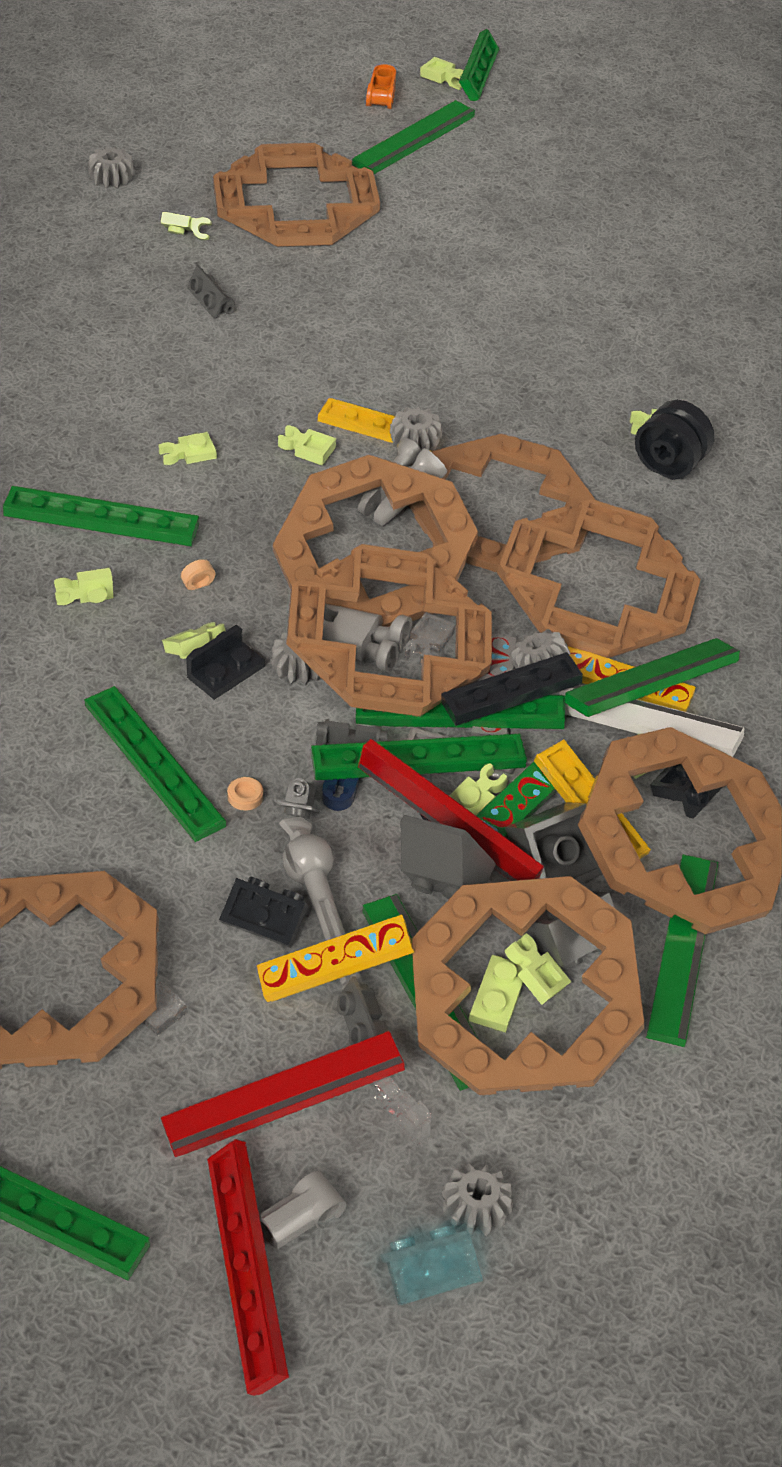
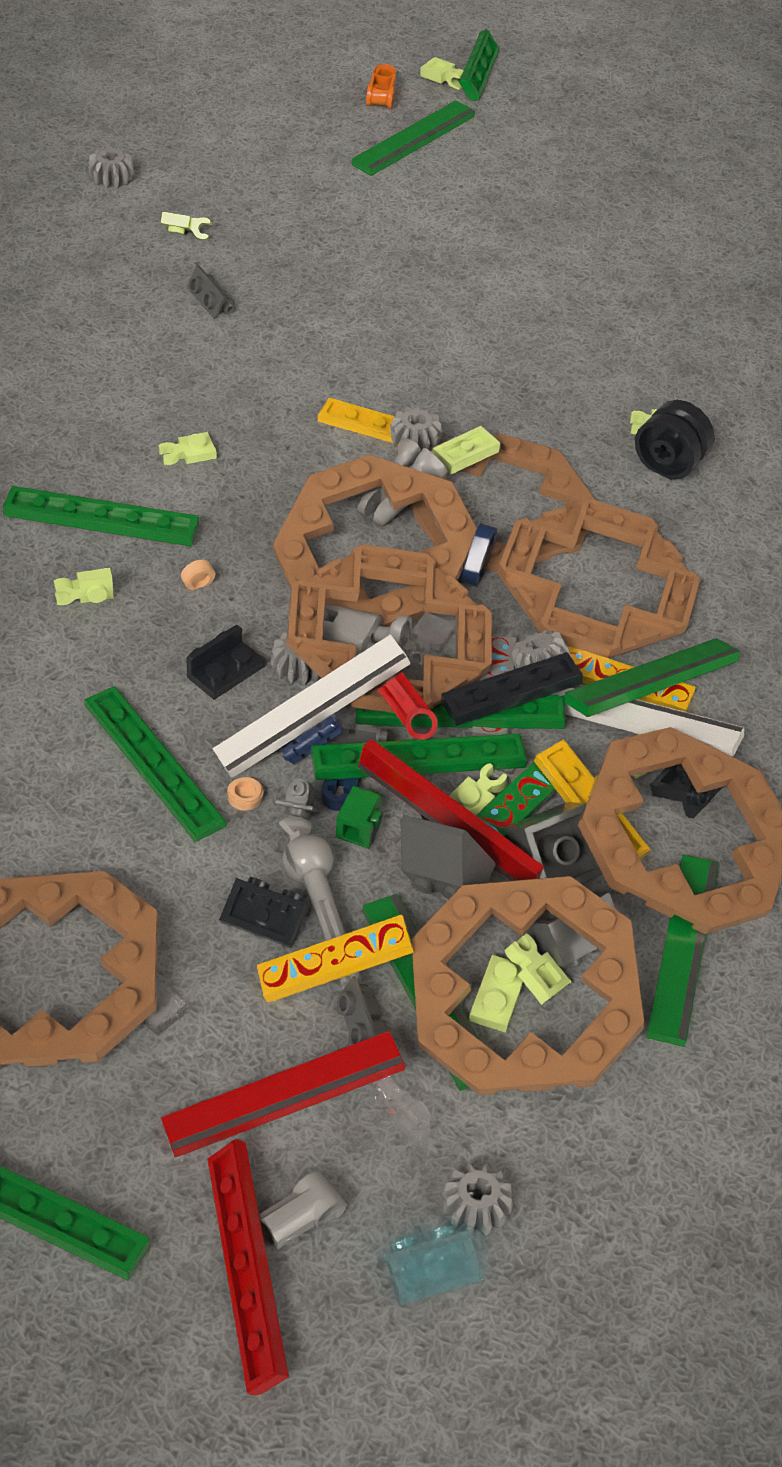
yellowish green plate [162,622,226,659] -> none
medium nougat plate [213,143,380,247] -> none
yellowish green plate [278,425,336,465] -> none
none -> white tile [212,634,410,777]
none -> dark blue axle [282,715,344,764]
none -> green brick [335,786,383,849]
none -> red piece [378,672,438,740]
none -> yellowish green plate [432,426,500,474]
none -> dark blue beam [461,523,497,587]

